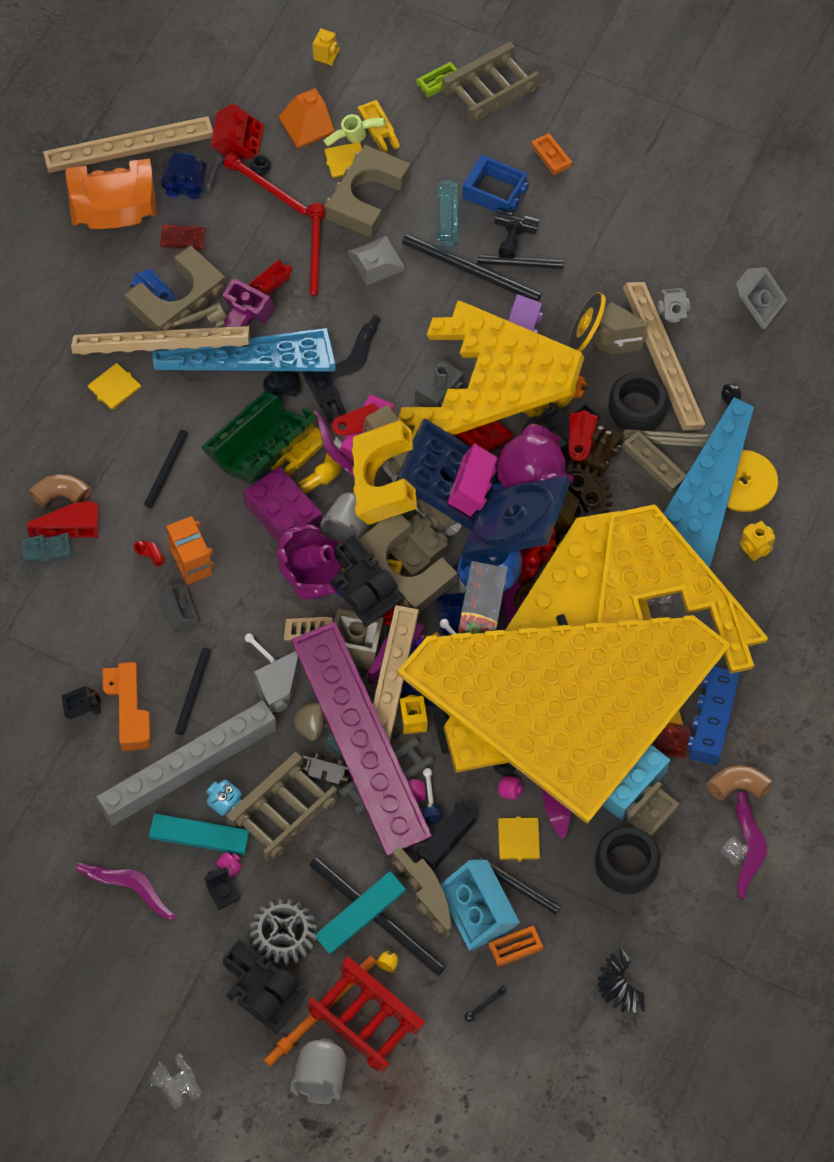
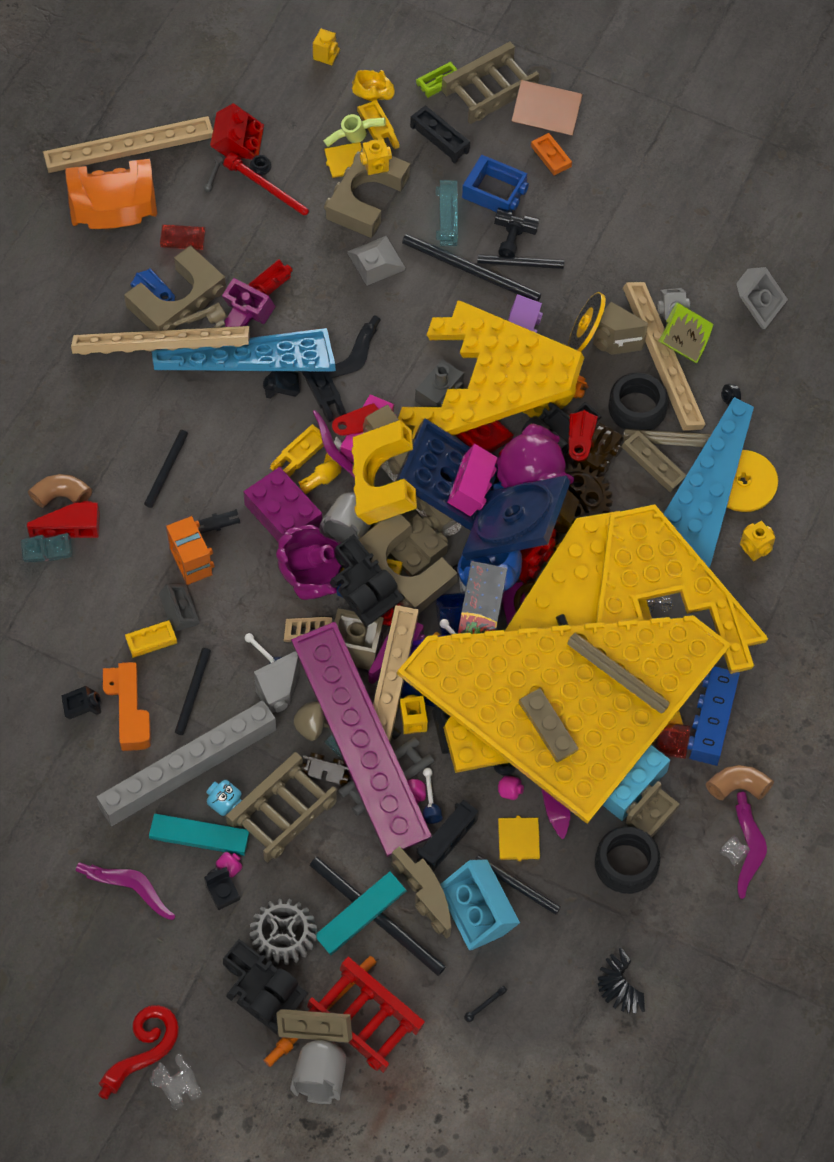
yellow piece [87,363,141,410] -> none
red arm [133,541,165,567] -> none
clear blue brick [161,153,207,199] -> none
dark green slope [201,392,319,484] -> none
orange slope [278,88,335,149] -> none
red piece [308,203,325,296] -> none
yellow hinge [376,951,398,973] -> none
orange tile [488,925,543,967] -> none
none -> red plant [98,1005,179,1100]
none -> yellow plate [125,620,177,658]
none -> black pin [198,509,240,534]
none -> dark tan plate [277,1009,352,1042]
none -> yellow hair [352,70,395,101]
none -> yellow brick [360,139,392,175]
none -> black container [410,105,470,164]
none -> nougat tile [512,80,583,136]
none -> dark tan plate [519,688,579,763]
none -> dark tan axle [567,633,670,713]
none -> slope [658,302,713,363]

